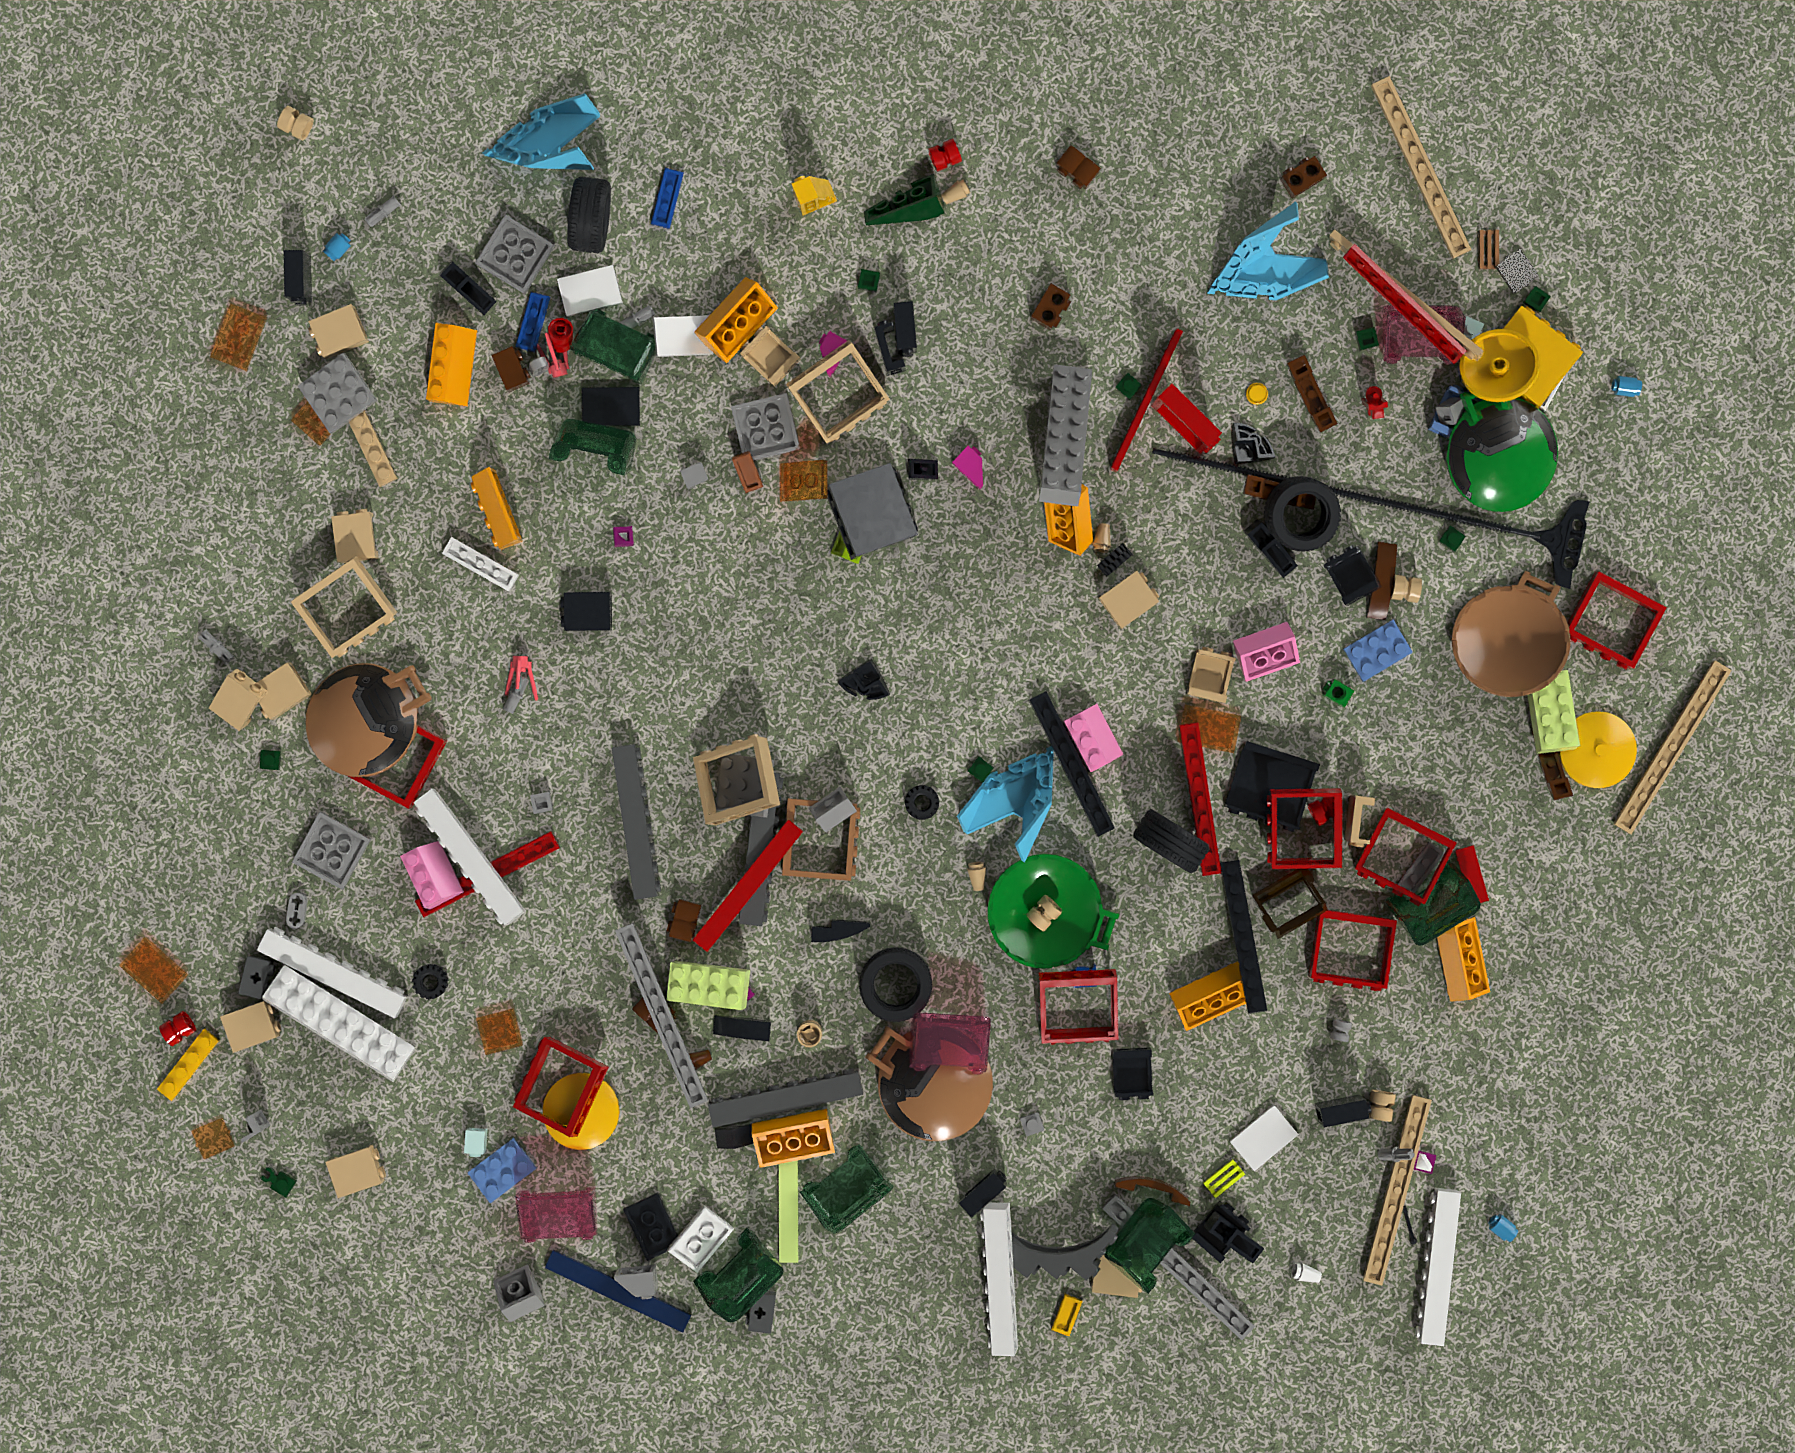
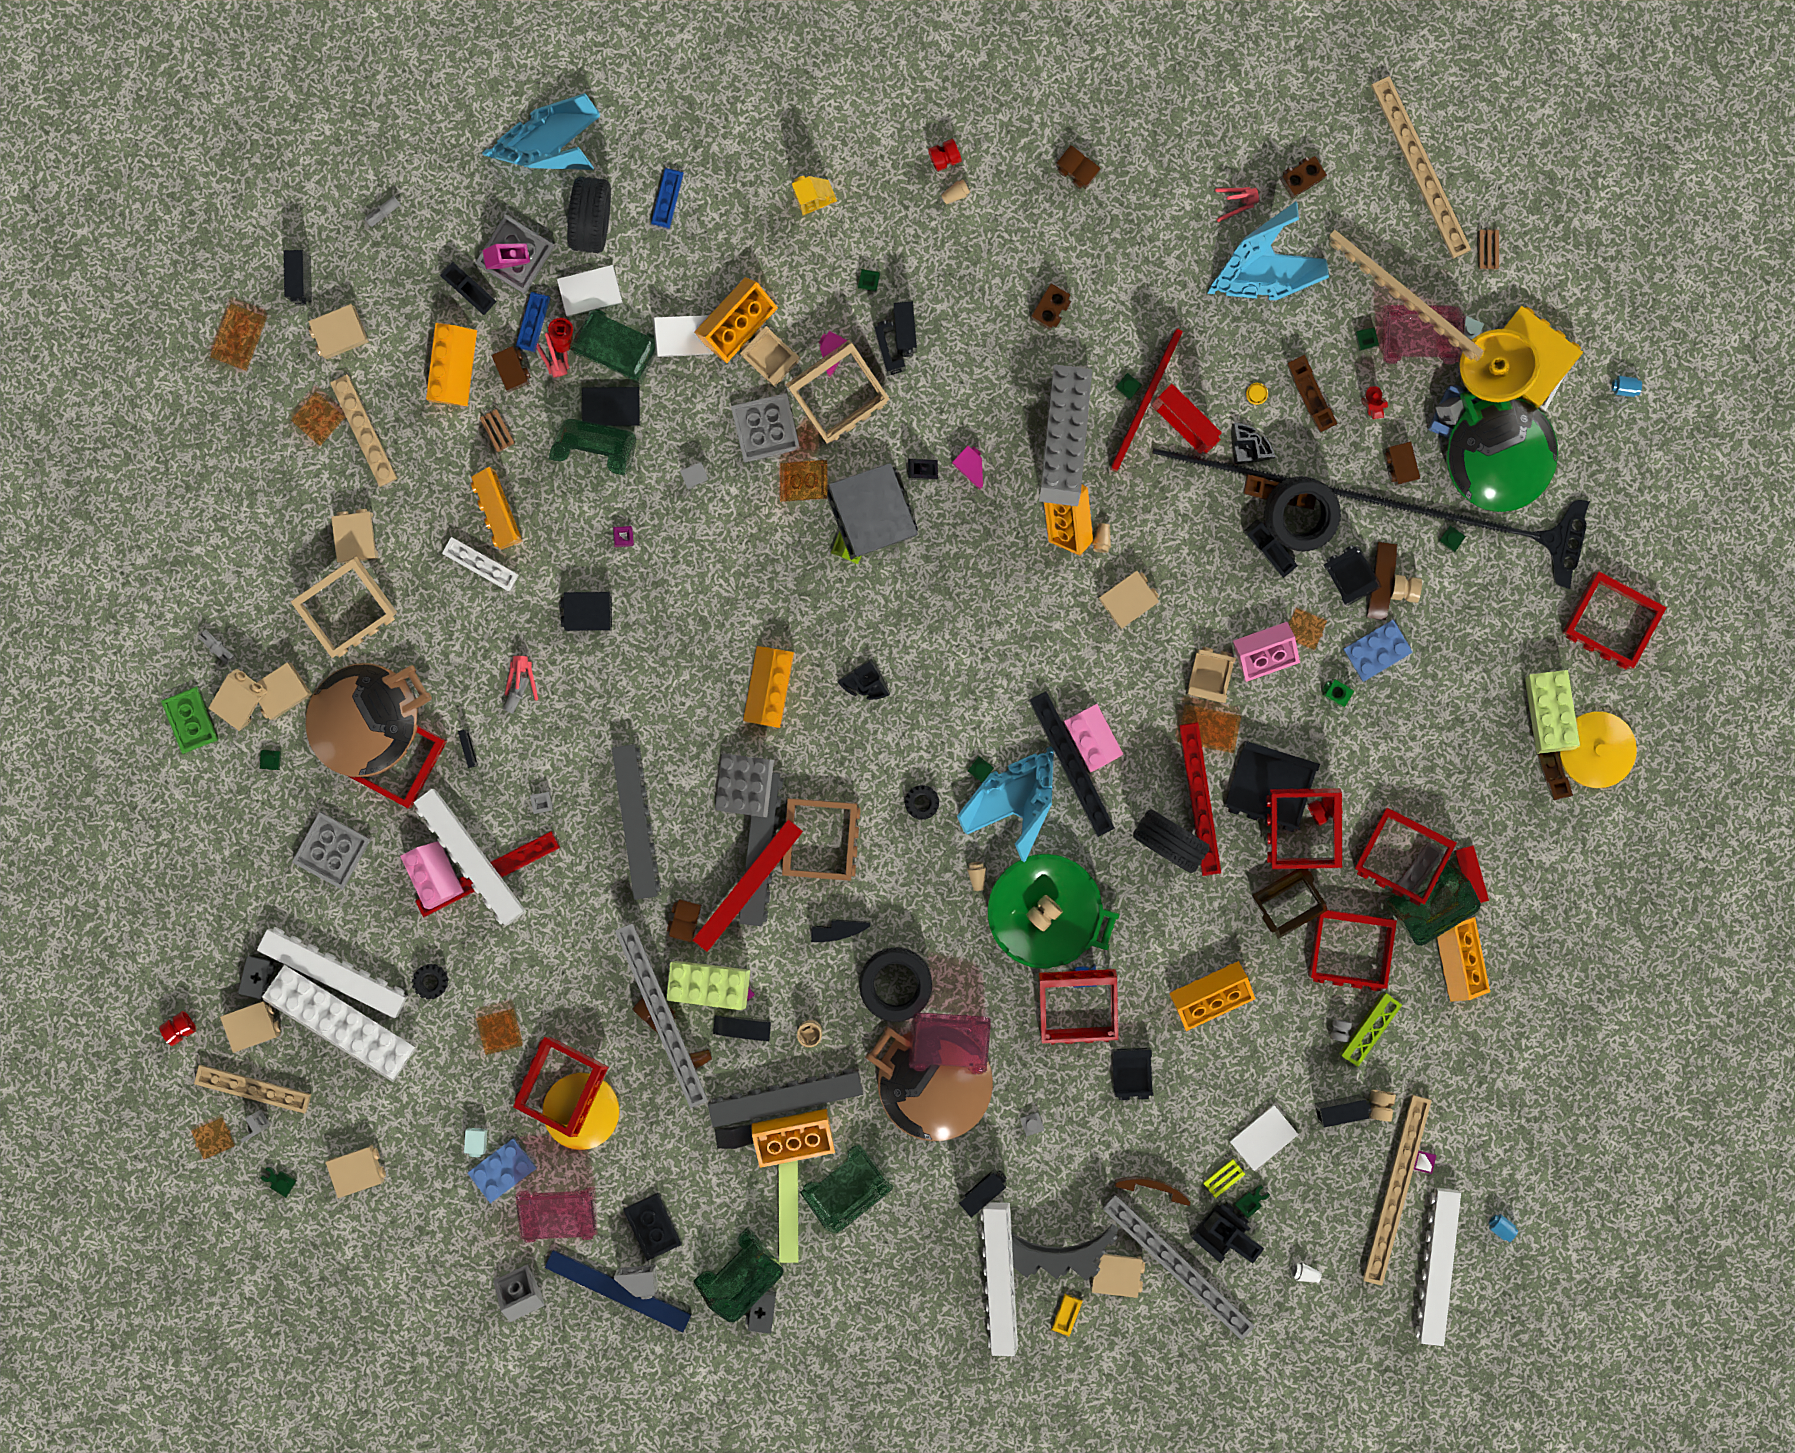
clear orange tile [119,937,188,1004] -> none
yellow plate [156,1029,220,1101] -> none
tan wheel [277,106,314,141] -> none
light grey beam [286,892,308,929] -> none
light grey plate [298,353,378,434] -> none
dark azure brick [323,233,351,261] -> none
light grey beam [528,357,549,377] -> none
light grey axle [617,305,655,334] -> none
white tile [667,1205,734,1273] -> none
tan window [693,734,780,825] -> none
dark orange tile [732,451,763,493] -> none
light grey panel [809,787,857,832] -> none
dark green wedge [864,174,945,226] -> none
black tyre [1097,543,1133,577] -> none
clear green windscreen [1104,1198,1195,1294] -> none
black plate [1220,860,1267,1014] -> none
red tile [1343,244,1467,364] -> none
tan panel [1345,795,1375,847] -> none
light grey axle [1378,1147,1415,1162] -> none
black hinge [1403,1206,1417,1245] -> none
medium nougat dish [1452,571,1571,697] -> none
clear smoke piece [1495,248,1539,294] -> none
dark green plate [1523,286,1551,313] -> none
tan plate [1613,660,1732,834] -> none
none -> bright green tile [161,687,219,754]
none -> tan plate [194,1065,311,1114]
none -> black tile [458,729,478,768]
none -> medium nougat tile [480,409,515,452]
none -> dark pink slope [482,244,530,269]
none -> light orange slope [743,646,794,728]
none -> coral plant [1215,187,1259,222]
none -> dark green plate [1235,1184,1270,1218]
none -> clear orange piece [1288,608,1327,650]
none -> lime fence [1339,991,1402,1067]
none -> reddish brown brick [1384,441,1421,486]

